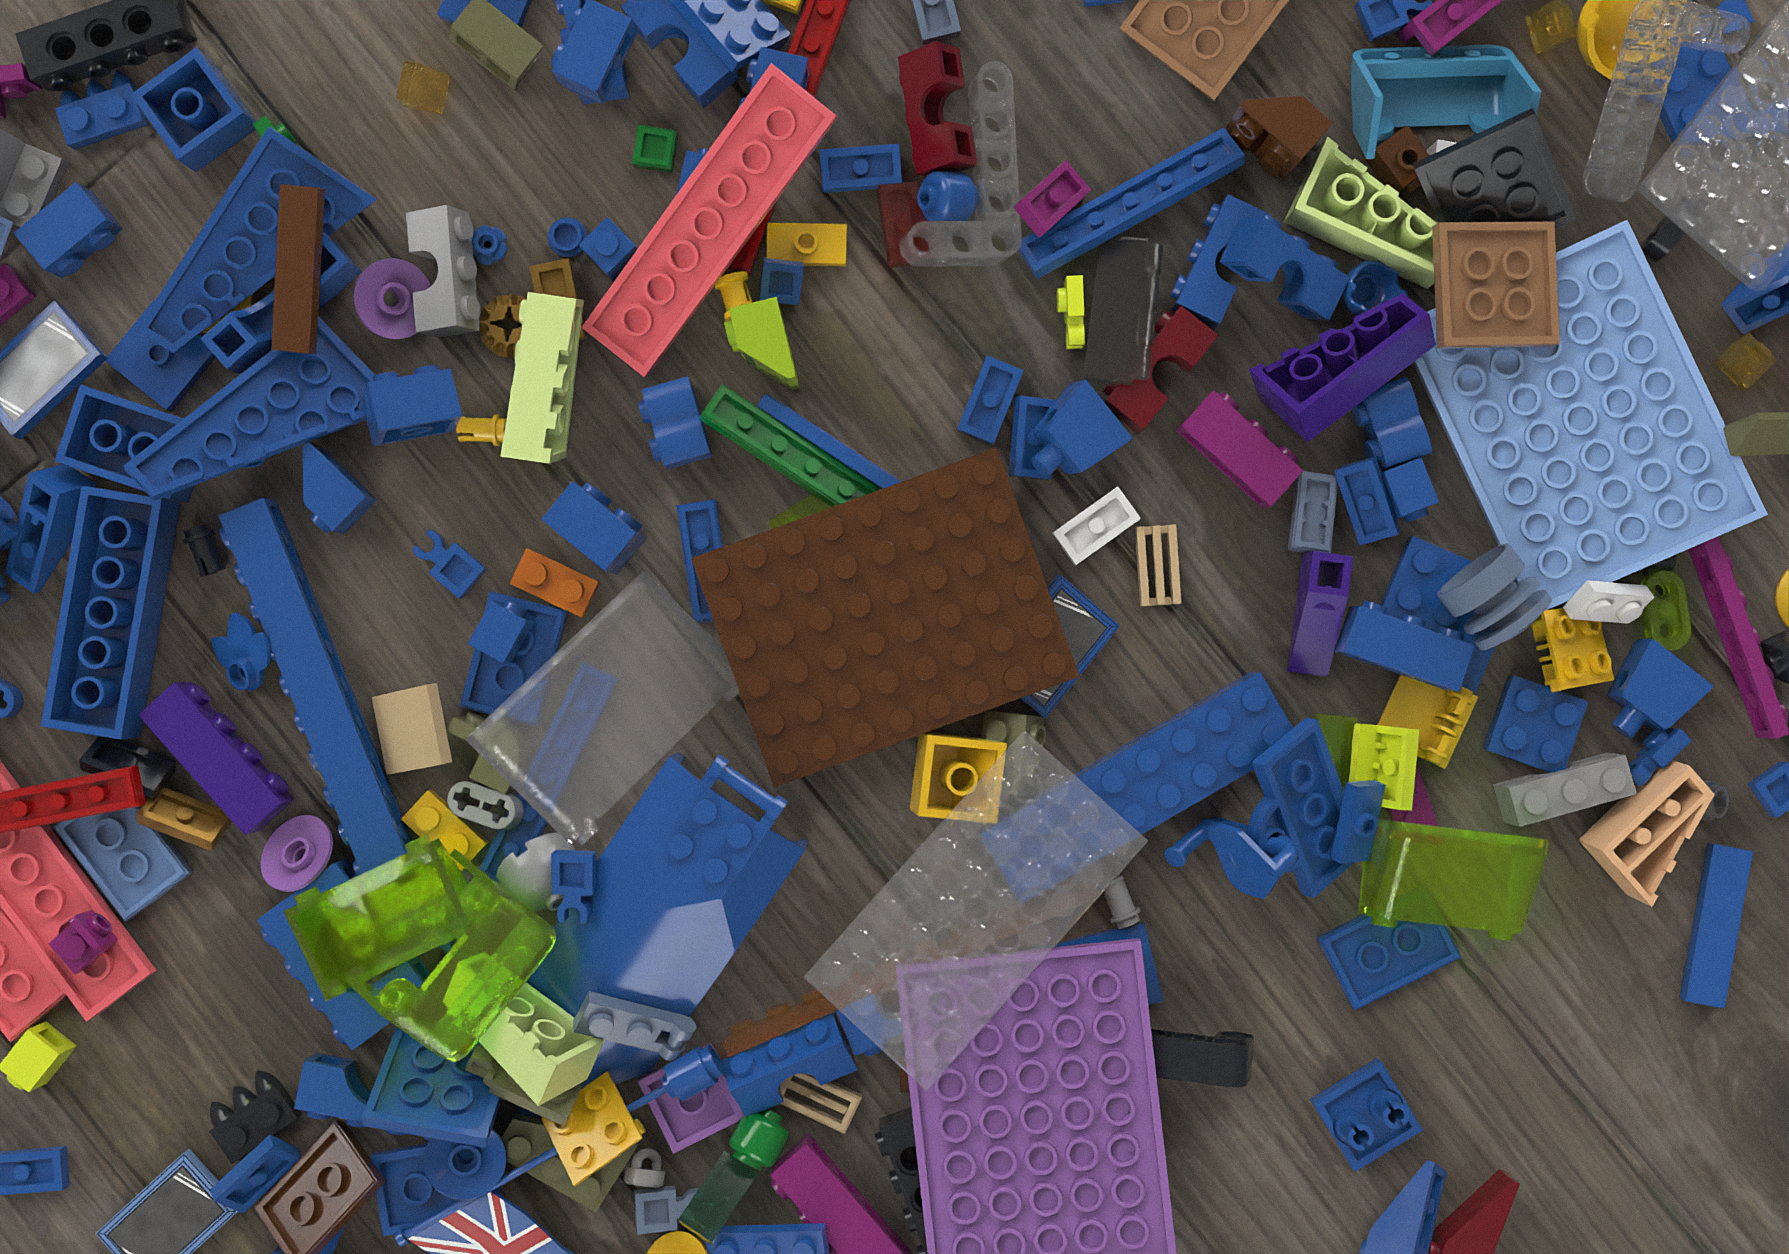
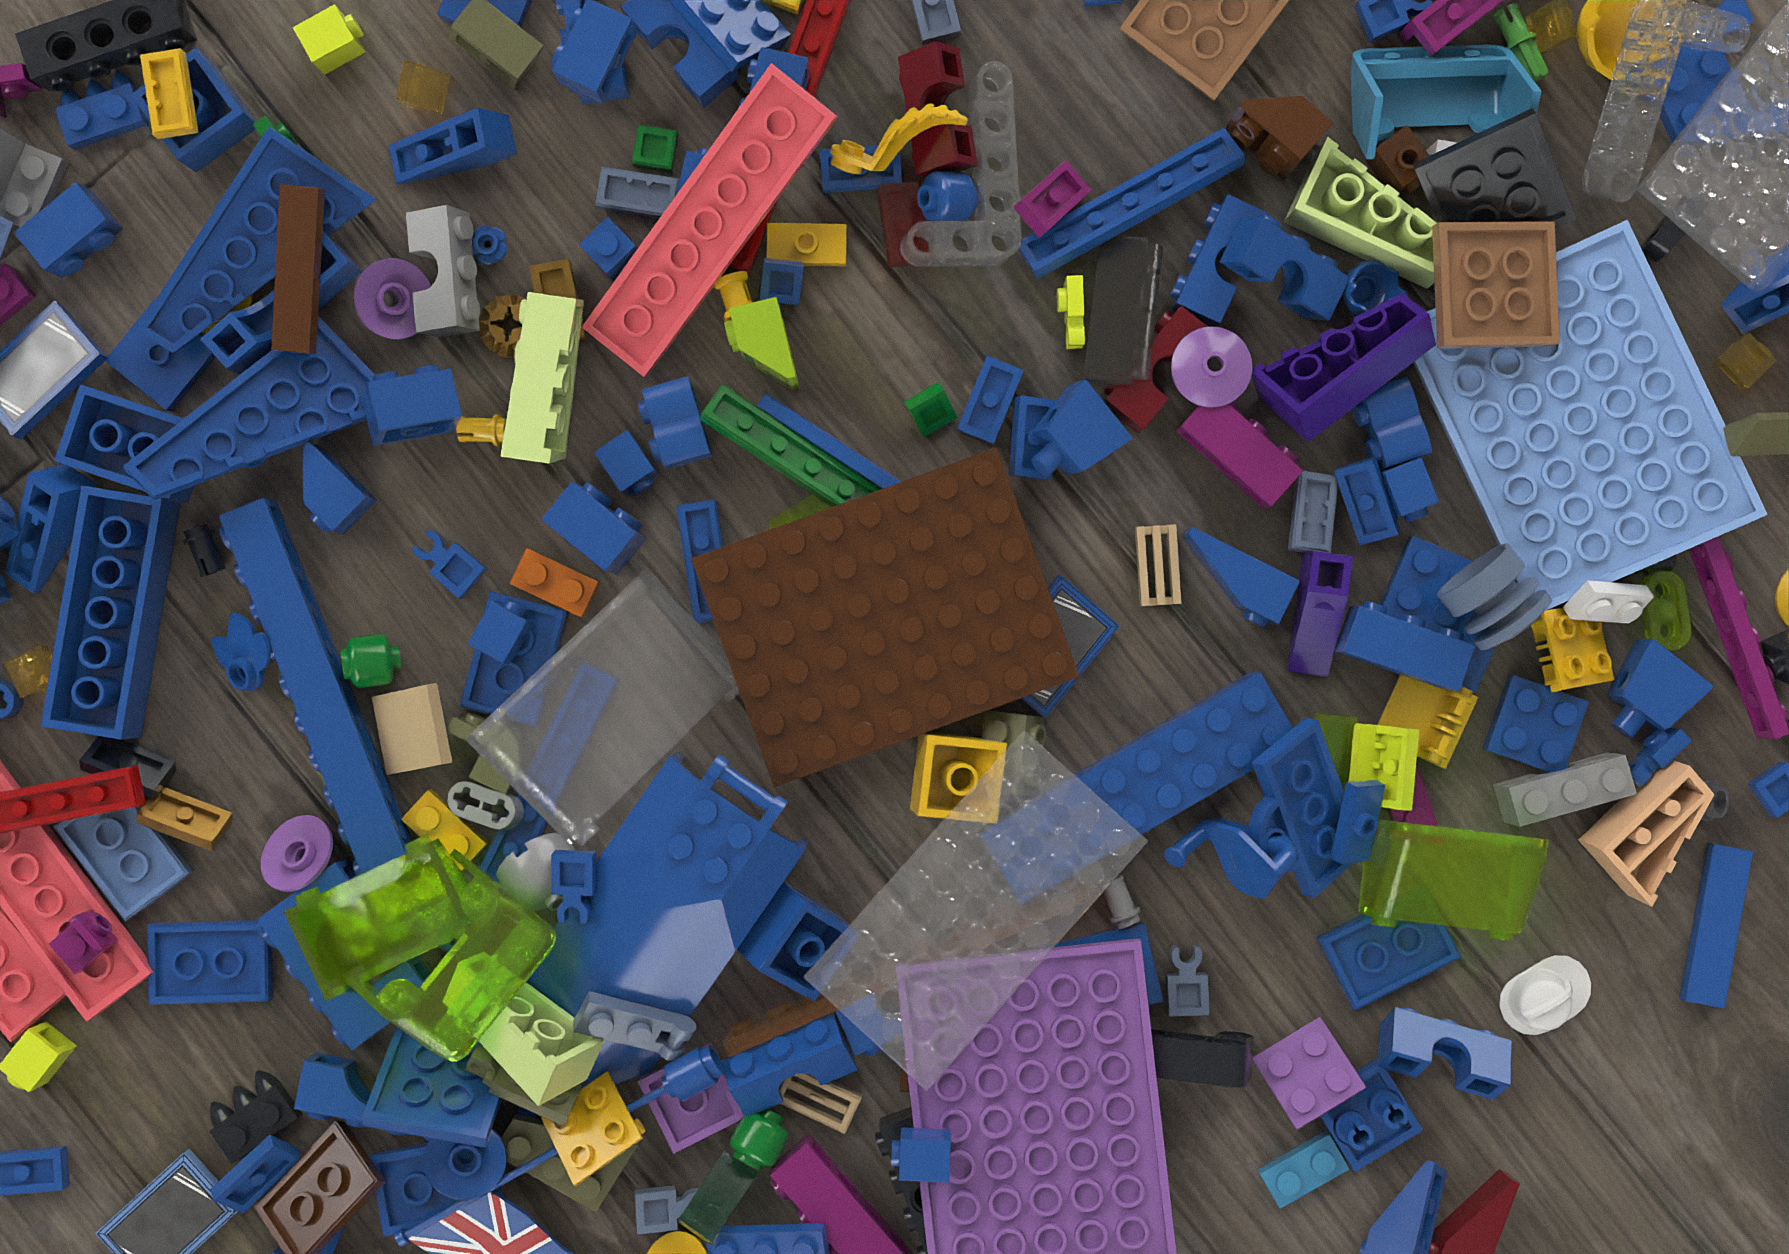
dark purple brick [138,682,294,835] -> none
blue plate [548,217,588,258] -> none
light grey tile [624,1148,666,1188] -> none
white plate [1052,486,1141,566] -> none
none -> clear yellow tile [4,645,52,698]
none -> yellow plate [140,48,199,139]
none -> blue tile [147,920,273,1005]
none -> neon yellow brick [293,4,365,75]
none -> green head [340,634,402,689]
none -> blue slope [388,107,517,185]
none -> blue brick [594,430,659,496]
none -> sand blue plate [595,166,680,219]
none -> blue brick [737,882,860,1002]
none -> yellow plant [830,103,968,174]
none -> blue brick [891,1127,951,1183]
none -> green plate [904,382,958,438]
none -> sand blue plate [1165,944,1209,1017]
none -> medium lavender dish [1171,327,1252,408]
none -> blue slope [1182,527,1300,628]
none -> medium lavender plate [1253,1017,1366,1130]
none -> dark azure plate [1257,1131,1349,1209]
none -> arch [1377,1007,1512,1100]
none -> bright green axle [1493,3,1549,82]
none -> white piece [1499,955,1591,1035]

